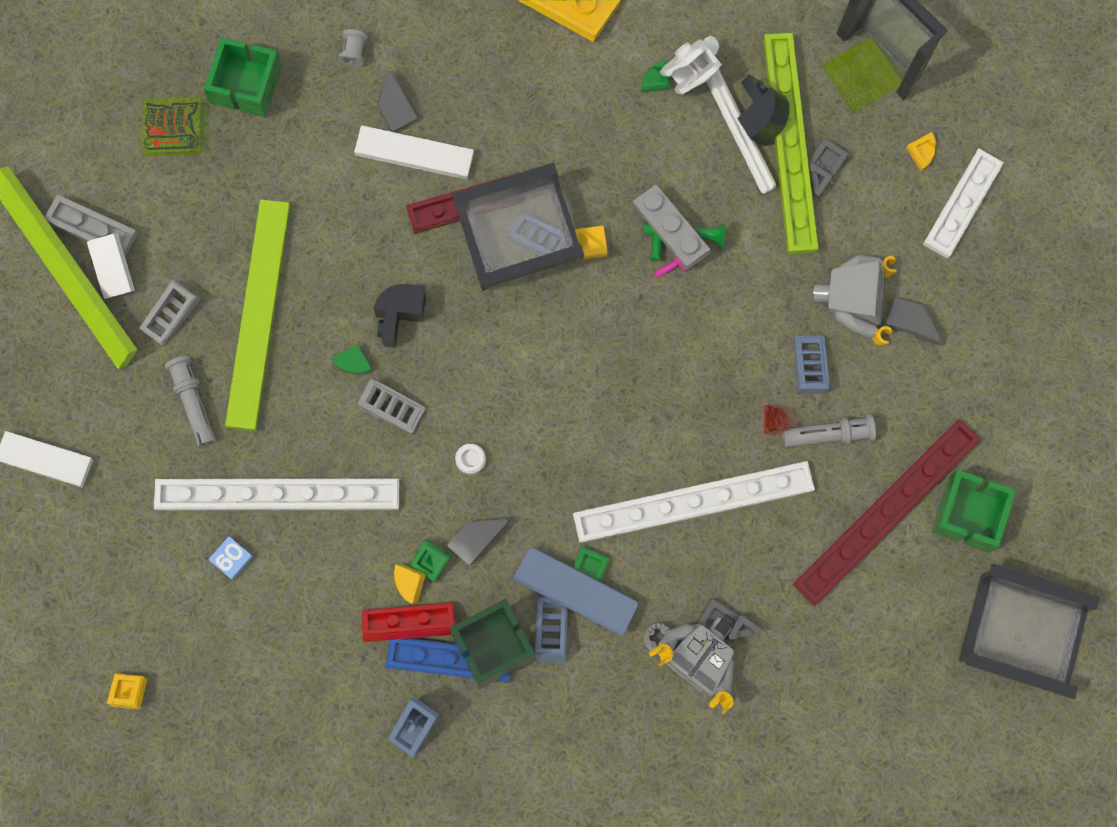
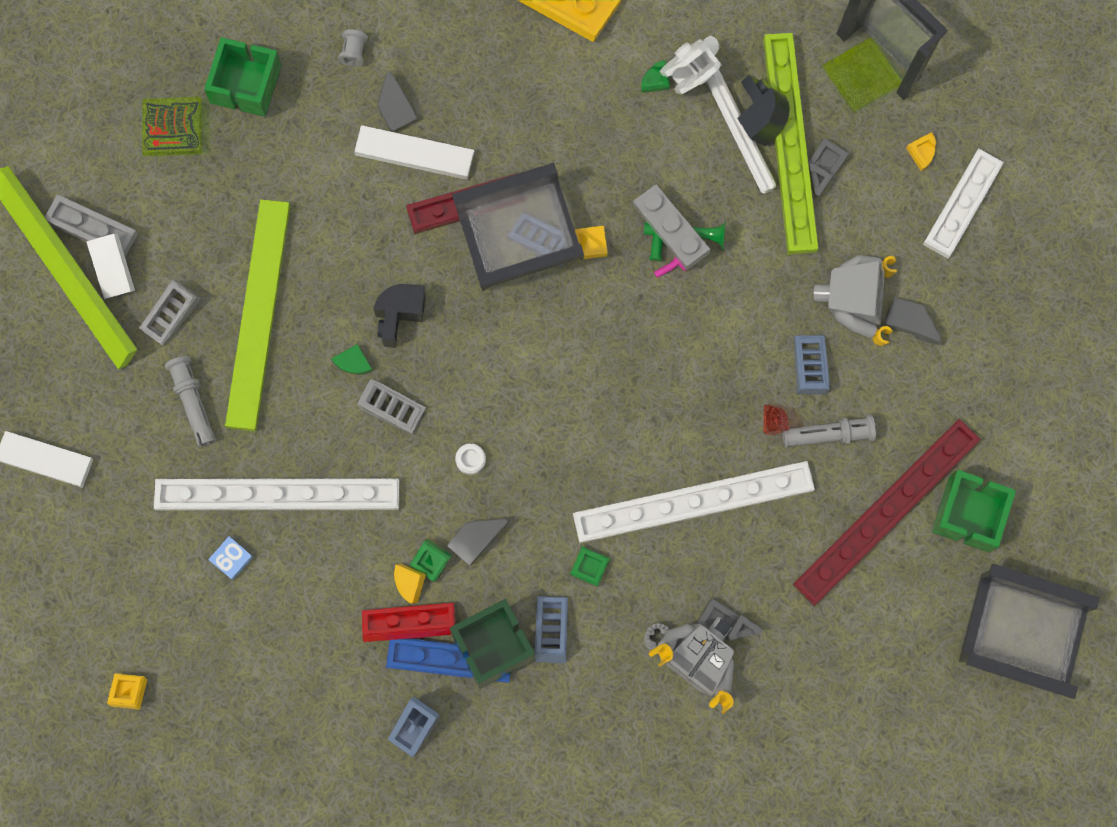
sand blue slope [513,547,639,636] -> none

